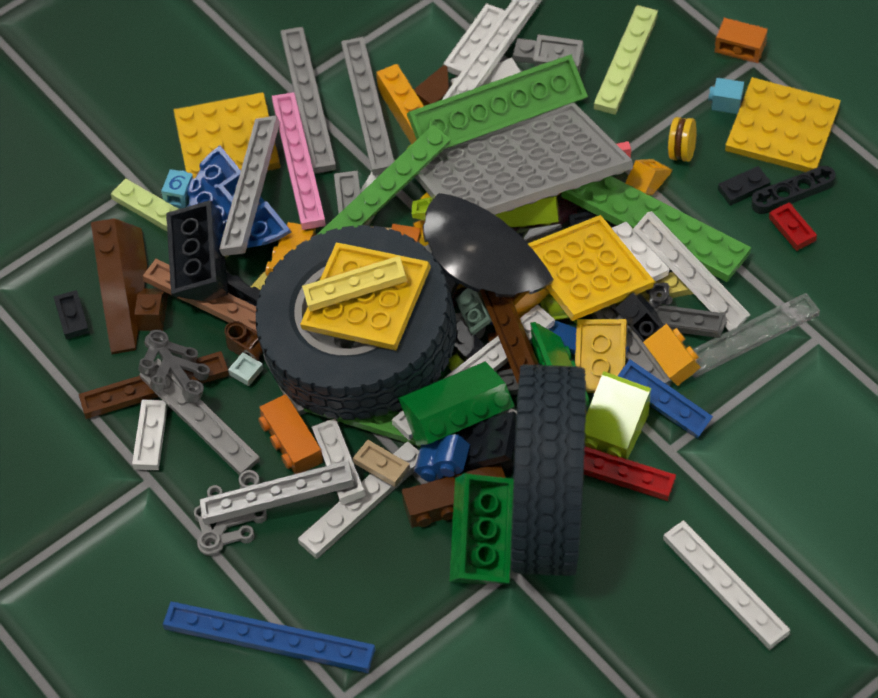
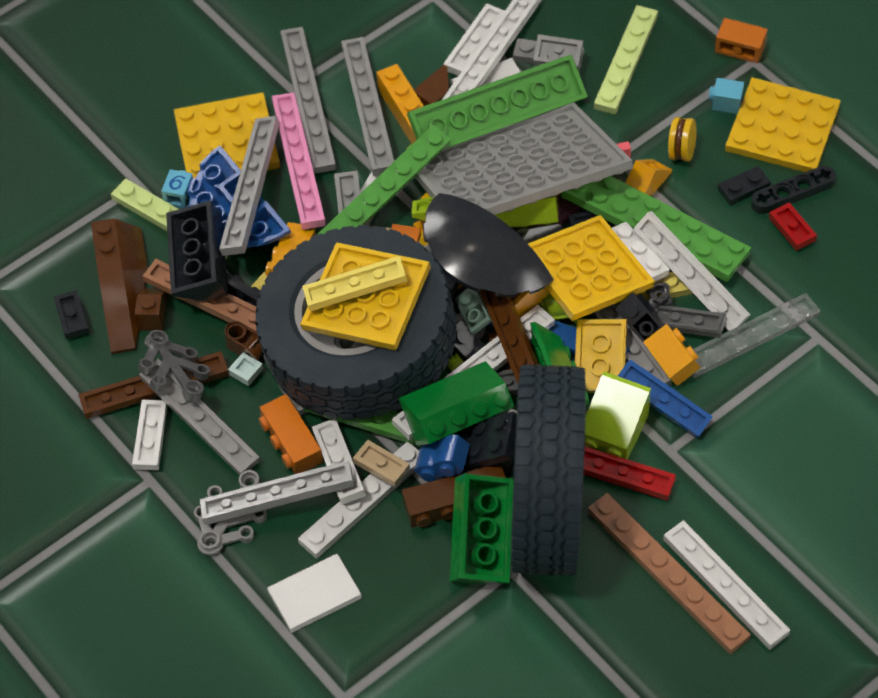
blue plate [163,601,375,673] -> none
none -> white tile [267,554,362,633]
none -> nougat plate [588,493,751,655]

